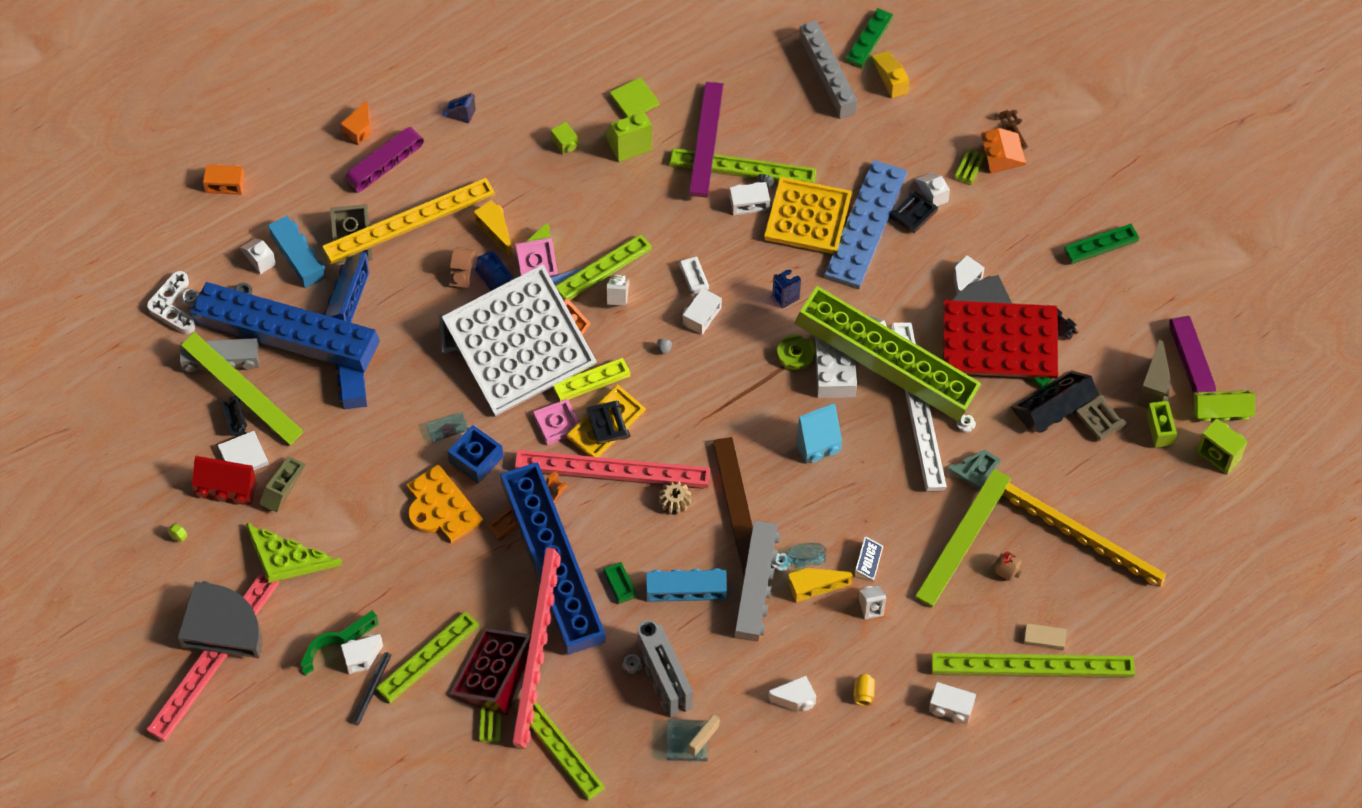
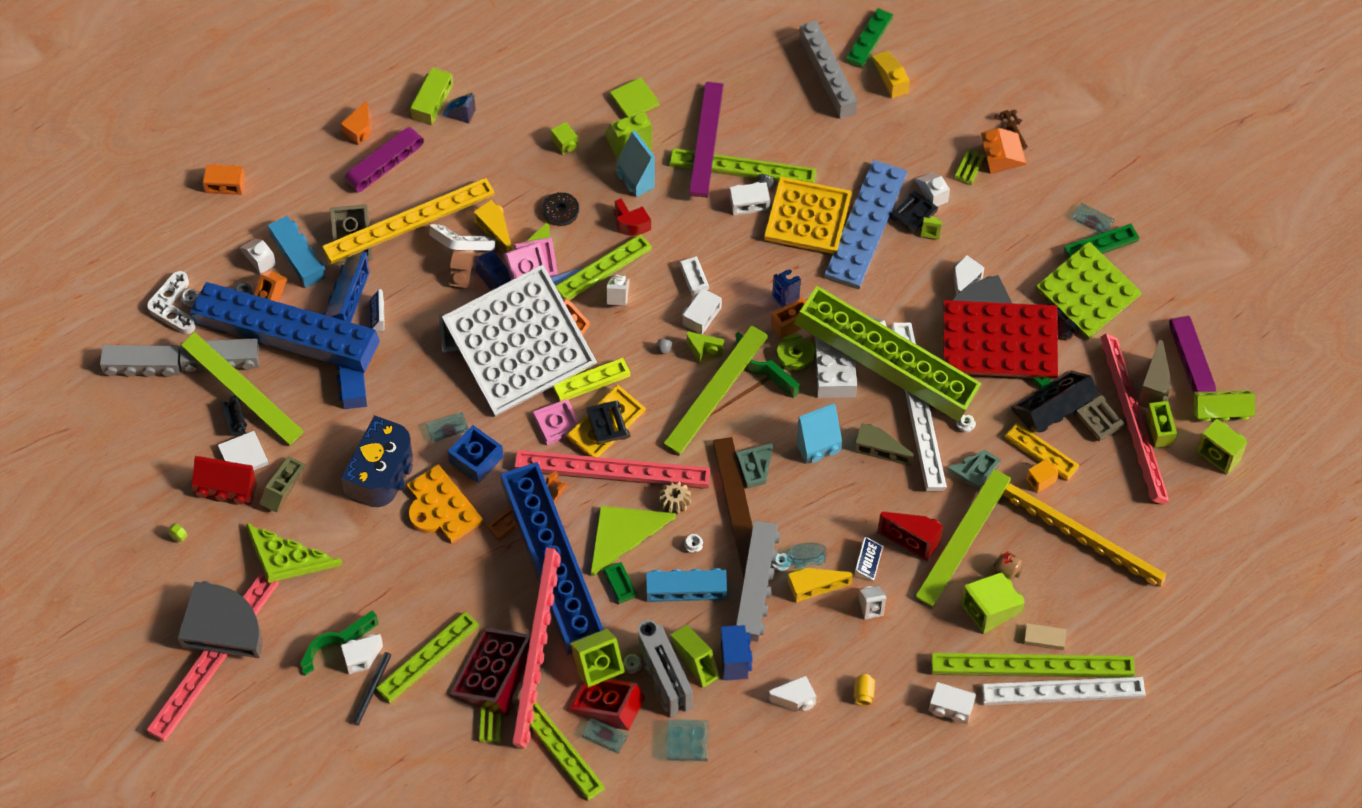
tan tile [689,715,720,757] -> none
none -> light grey brick [100,345,181,377]
none -> orange slope [254,271,287,302]
none -> dark blue brick [341,415,413,507]
none -> white slope [369,289,385,331]
none -> lime brick [409,67,453,125]
none -> white beam [429,224,496,250]
none -> bright pink tile [504,242,549,281]
none -> tile [543,192,579,226]
none -> red slope [569,679,646,731]
none -> lime brick [570,629,625,687]
none -> clear light blue tile [582,718,628,754]
none -> lime tile [591,506,676,576]
none -> red brick [613,198,651,236]
none -> medium azure slope [616,131,655,197]
none -> lime tile [664,325,768,455]
none -> lime slope [670,625,720,688]
none -> white plate [684,534,703,553]
none -> lime slope [687,331,724,363]
none -> blue brick [720,625,752,681]
none -> green piece [735,331,799,398]
none -> sand green wing [736,443,773,489]
none -> orange brick [770,297,806,339]
none -> olive slope [855,423,913,466]
none -> red slope [877,511,943,562]
none -> lime tile [921,216,942,240]
none -> lime slope [961,572,1025,634]
none -> white tile [981,677,1145,705]
none -> yellow tile [1005,422,1079,481]
none -> light orange brick [1026,459,1058,493]
none -> lime plate [1035,242,1142,340]
none -> clear light blue tile [1072,203,1114,233]
none -> coral plate [1100,333,1169,505]

